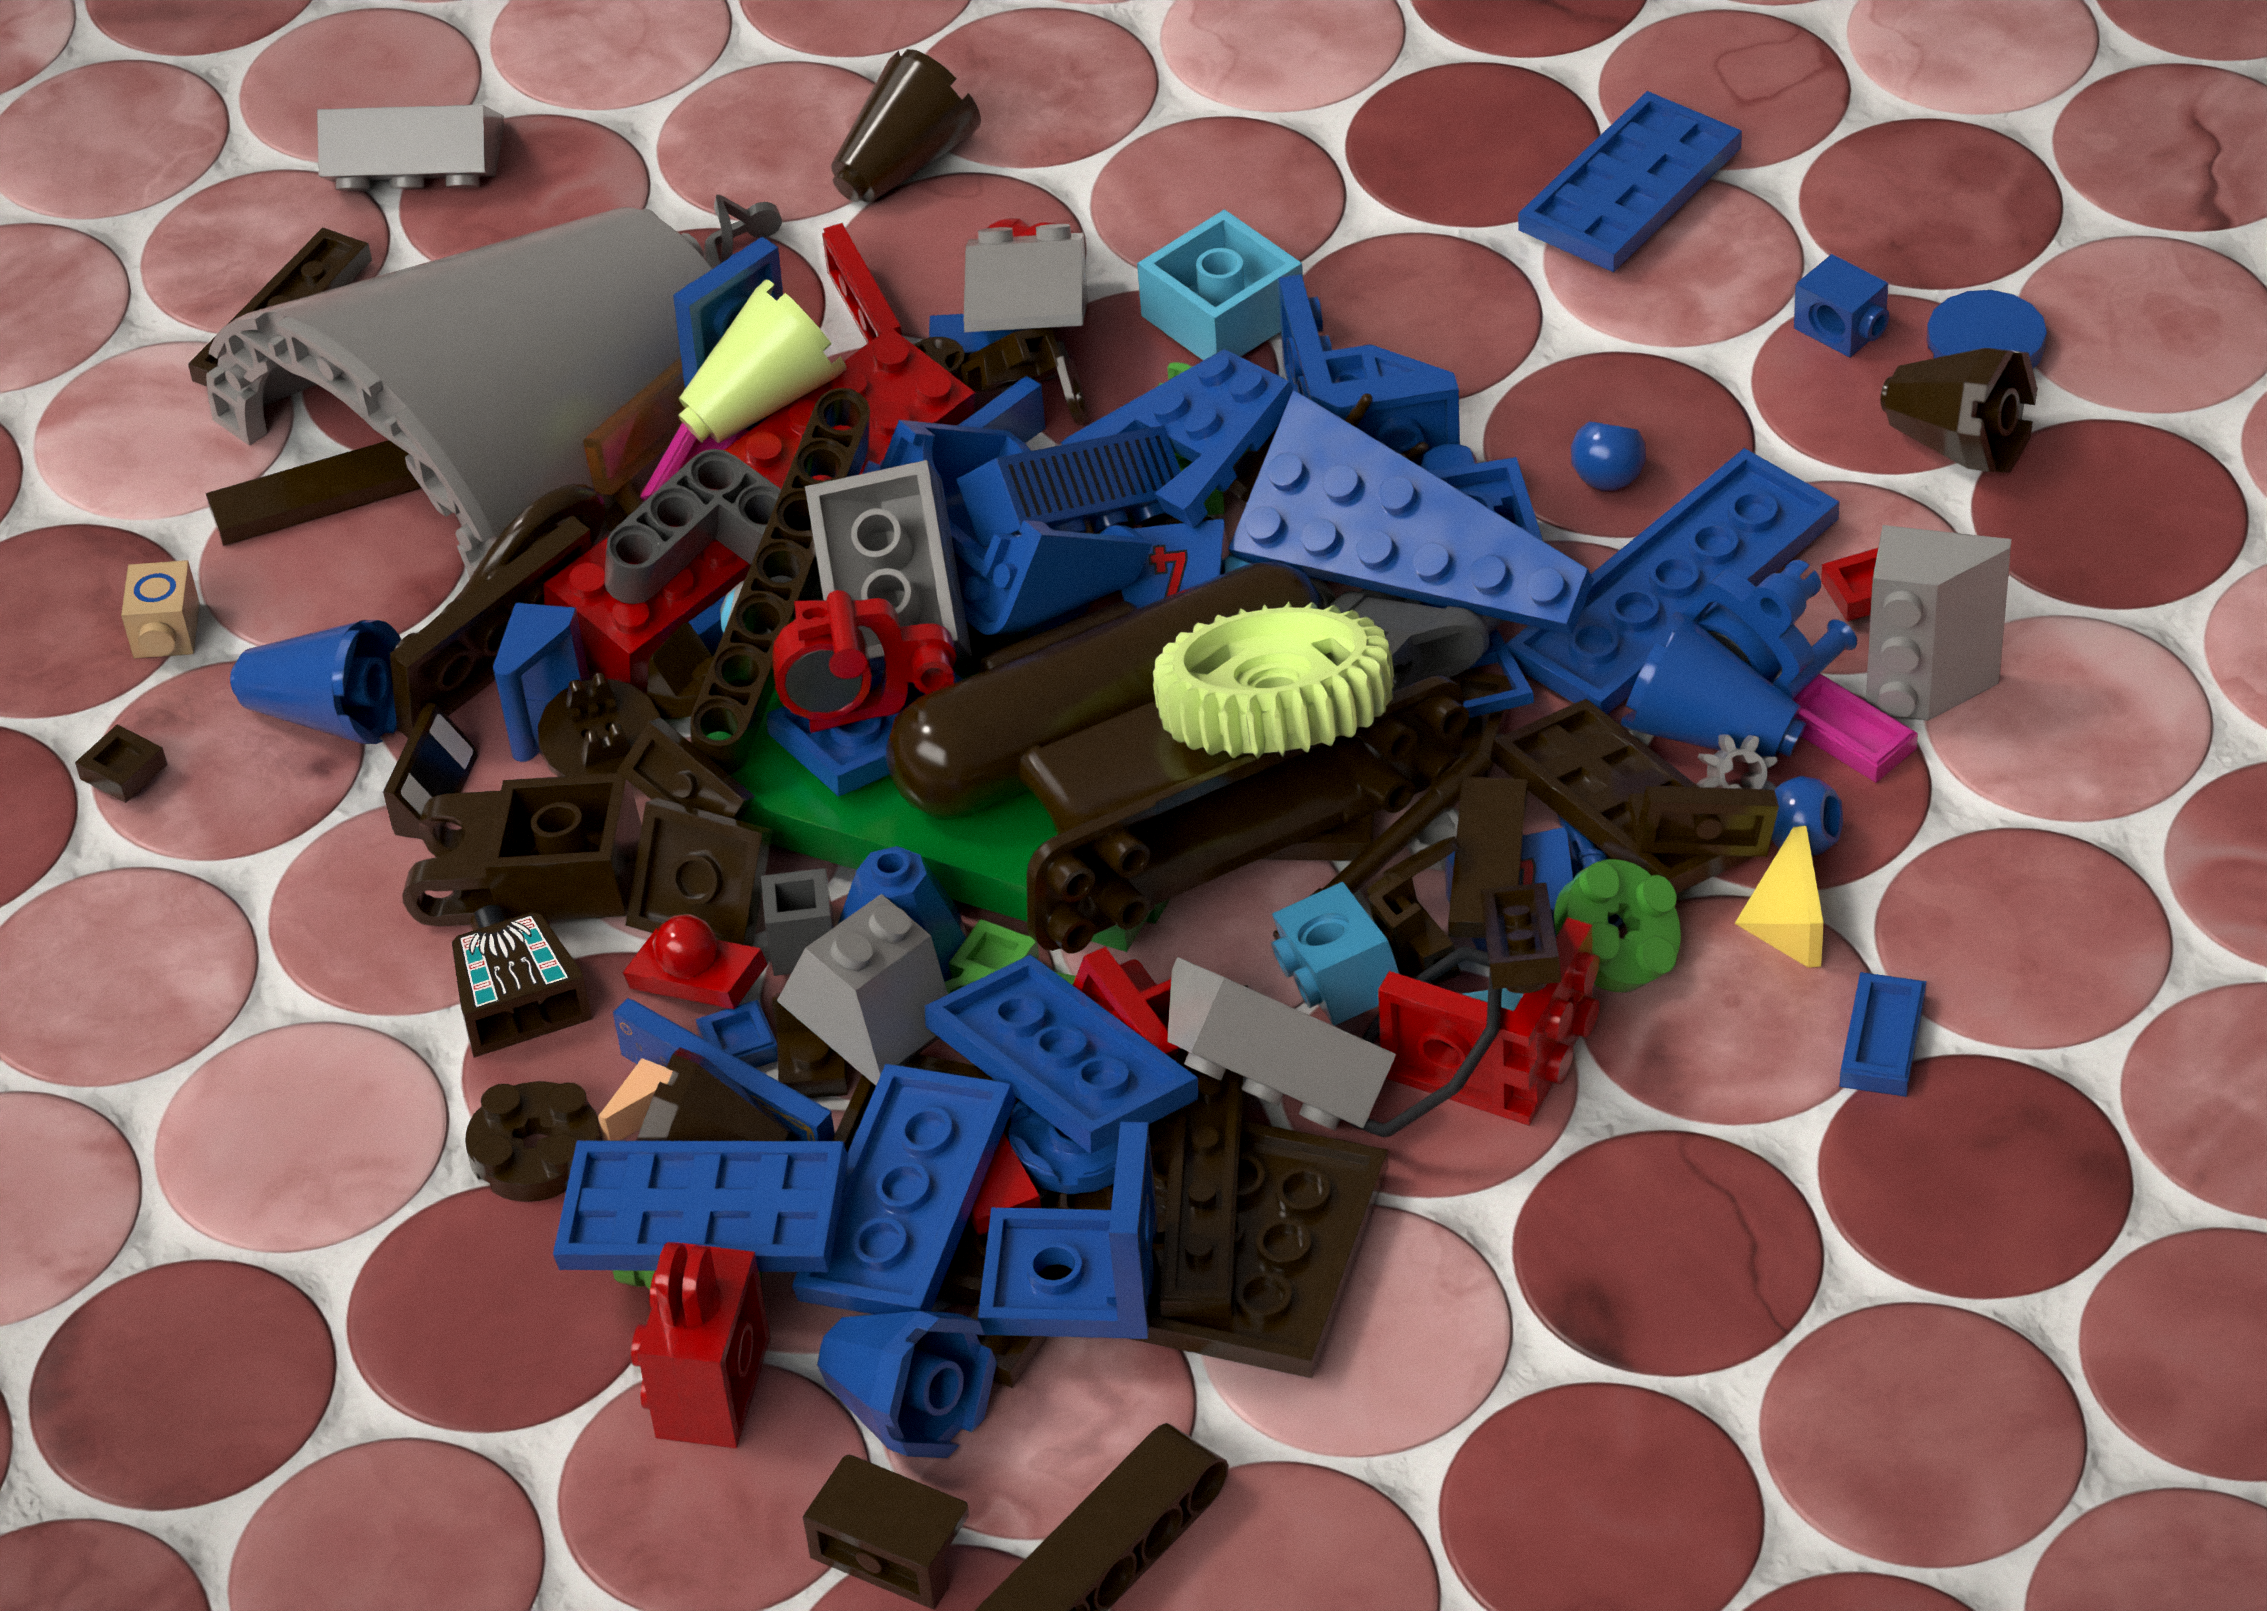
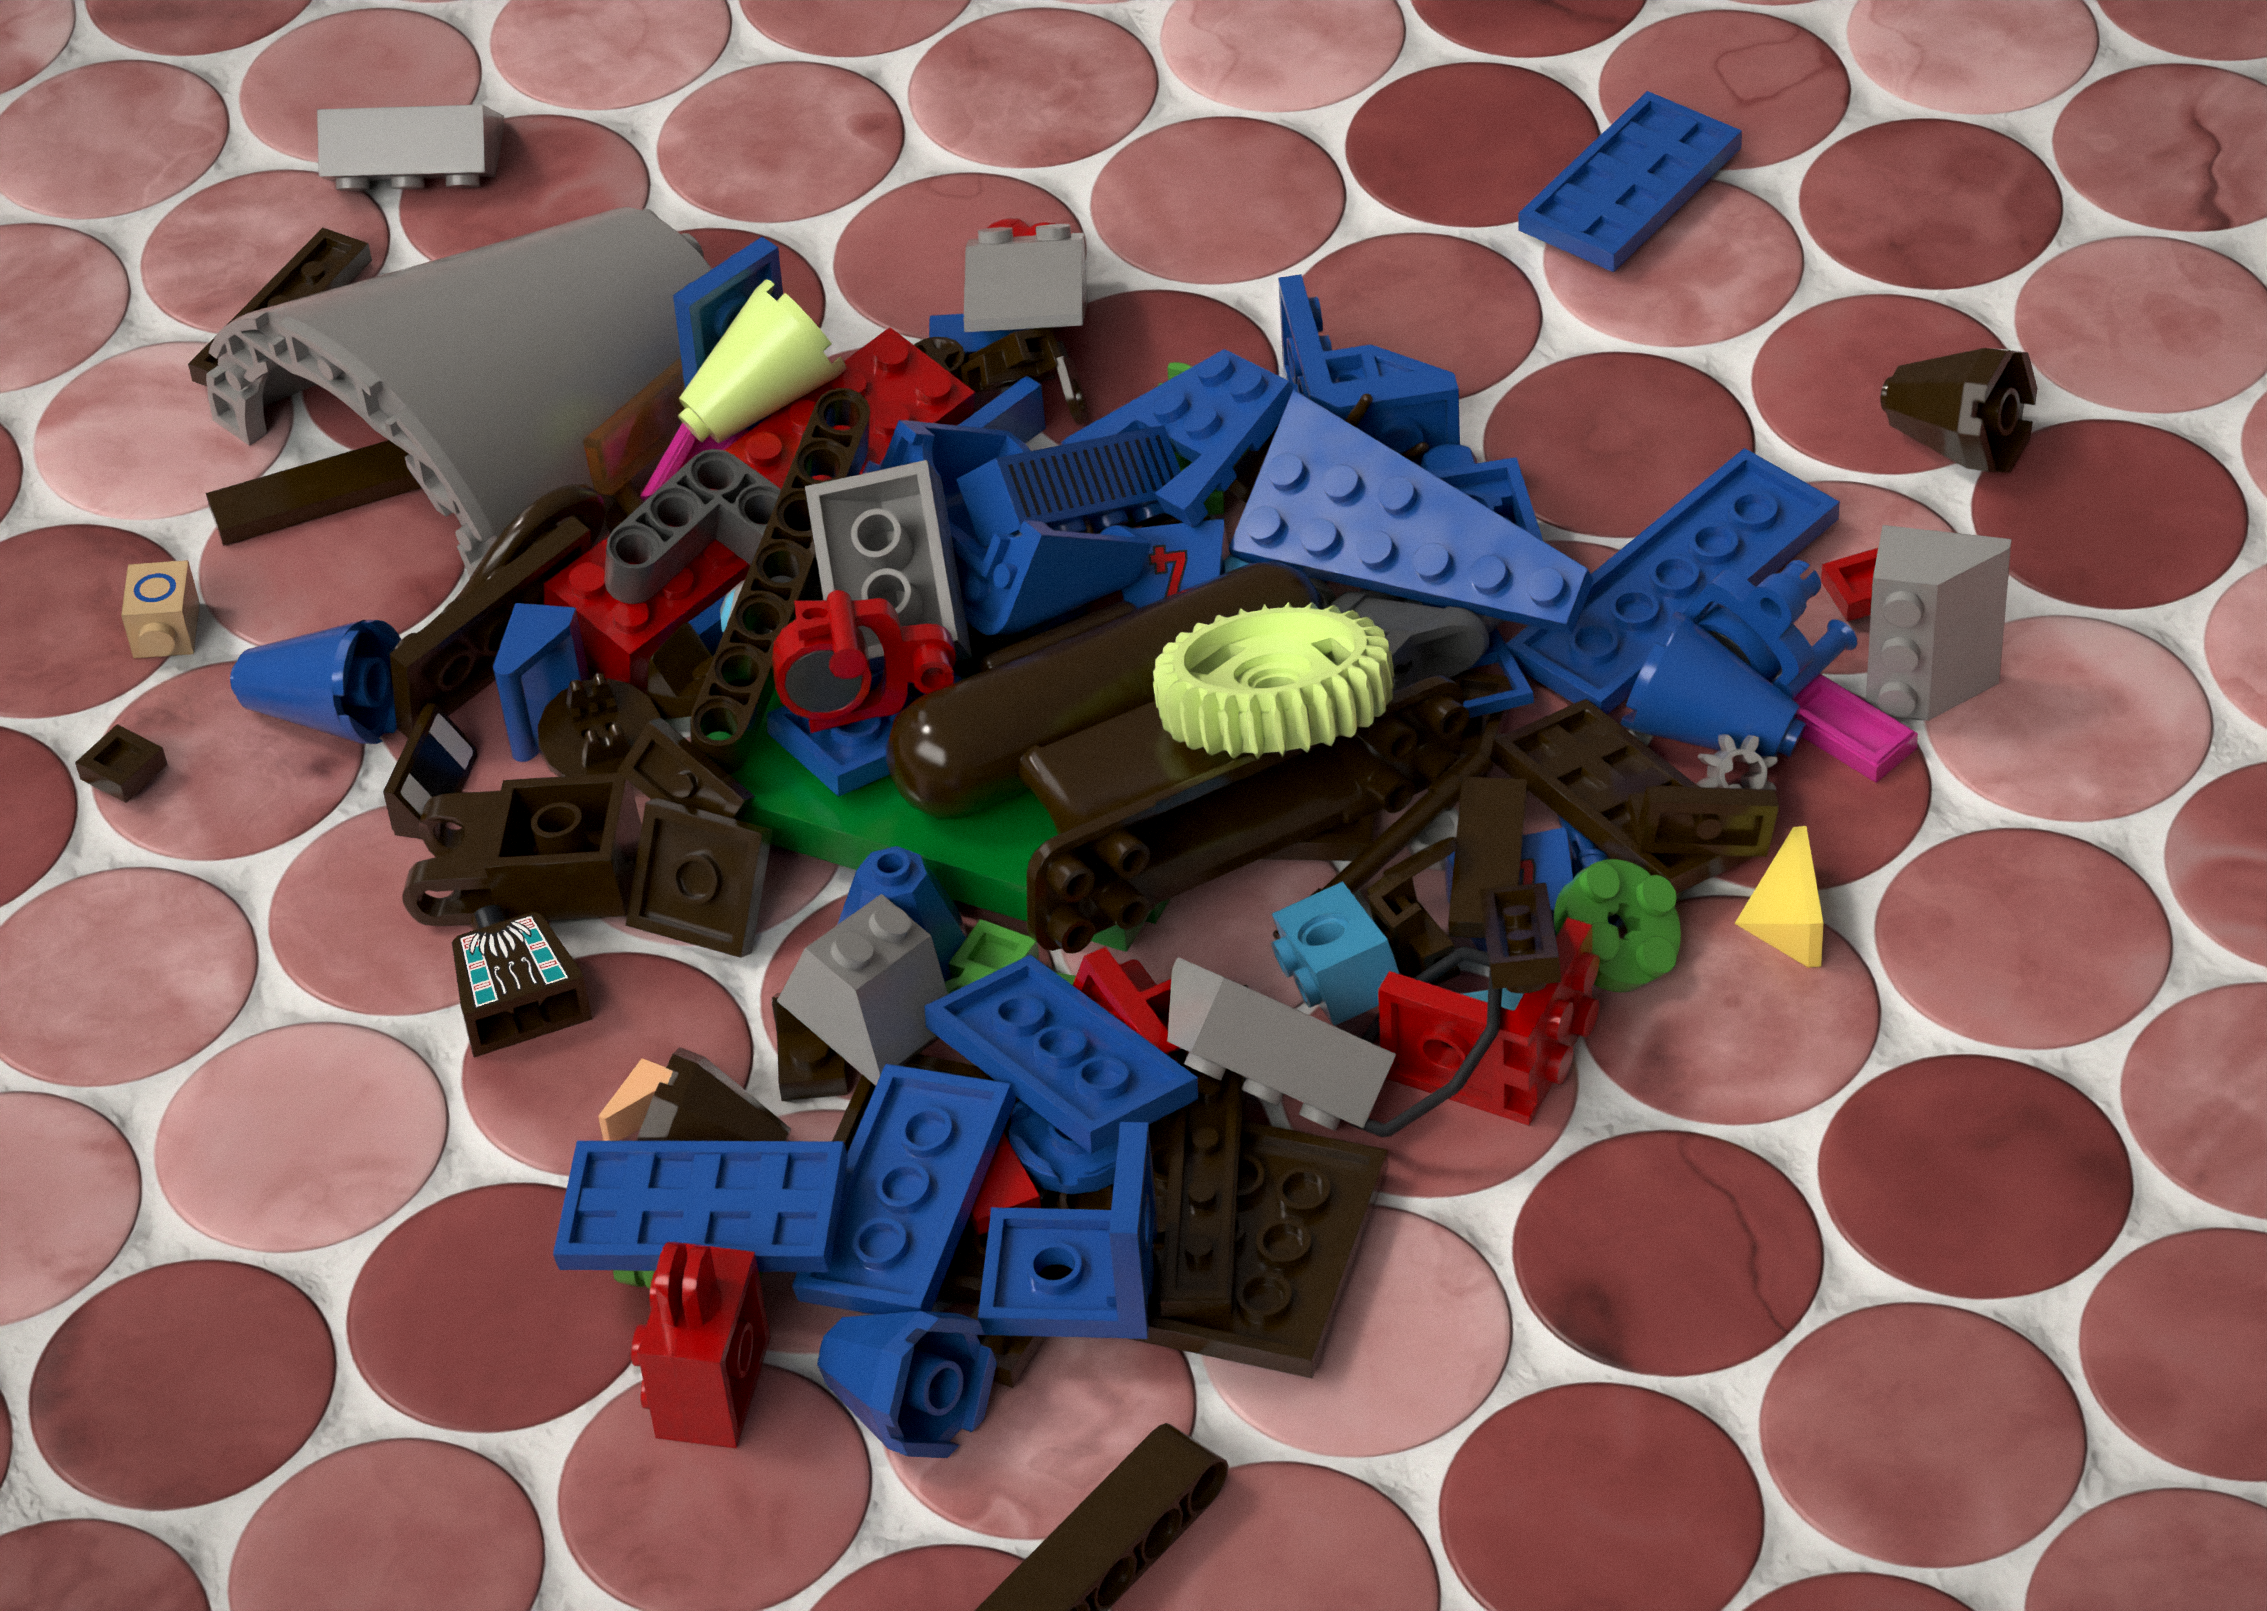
dark brown plate [465,1081,602,1202] -> none
blue tile [613,998,835,1141] -> none
red tile [622,914,768,1010] -> none
blue tile [695,999,778,1068] -> none
dark grey piece [703,194,782,269] -> none
dark grey brick [761,868,835,976] -> none
dark brown panel [803,1455,969,1610] -> none
red tile [822,223,902,344] -> none
dark brown cone [831,49,981,203] -> none
medium azure brick [1137,209,1303,361] -> none
blue piece [1570,421,1647,491] -> none
blue piece [1771,776,1843,857] -> none
blue brick [1794,254,1889,358] -> none
blue tile [1839,972,1927,1097] -> none
blue tile [1926,290,2047,369] -> none

